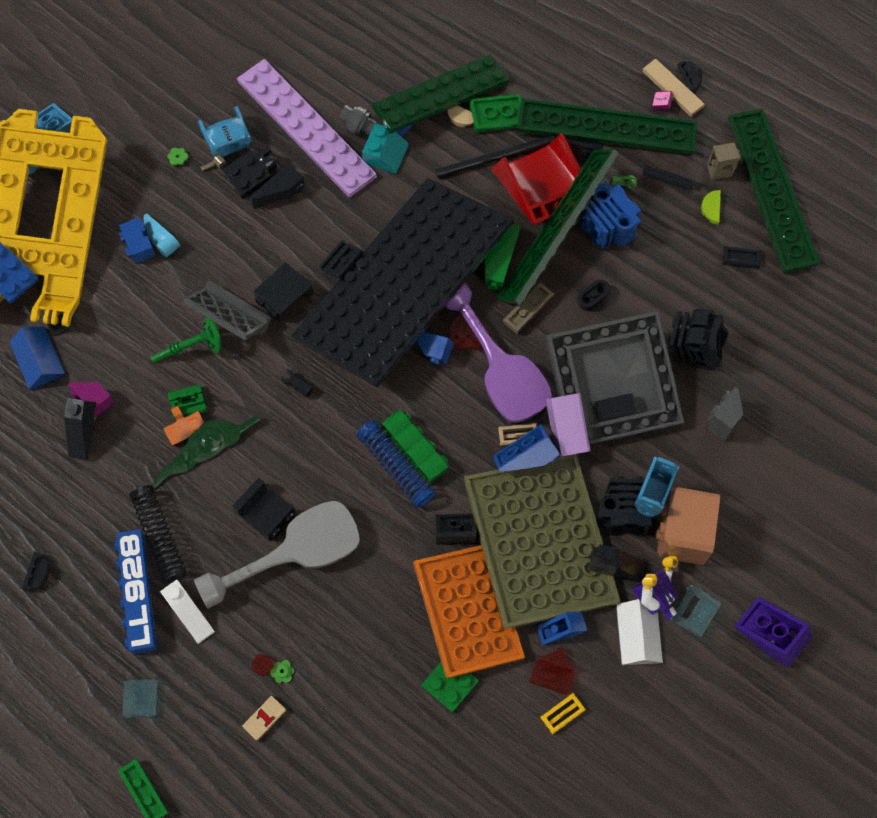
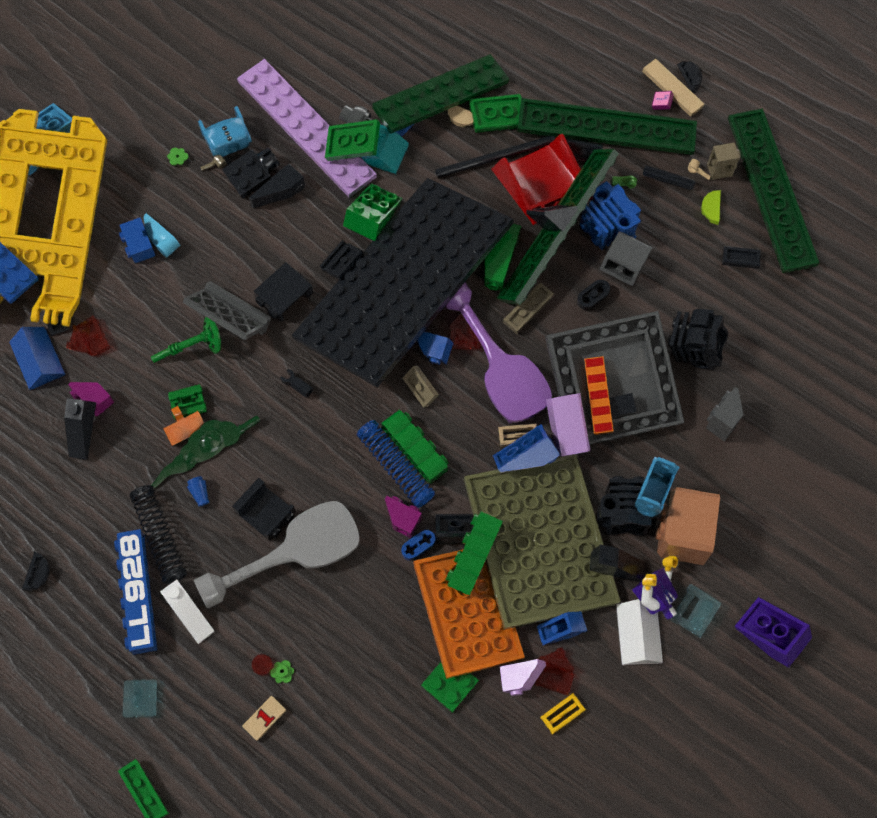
none -> clear red slope [66,315,111,357]
none -> blue cone [187,476,210,507]
none -> green plate [325,119,380,161]
none -> green slope [343,184,403,241]
none -> magenta slope [385,496,422,539]
none -> blue beam [401,530,435,561]
none -> dark tan plate [402,366,439,408]
none -> green brick [445,511,503,596]
none -> slope [500,659,546,696]
none -> black slope [526,205,577,231]
none -> tile [584,356,614,435]
none -> dark grey slope [599,231,653,286]
none -> tan hand [688,159,711,180]

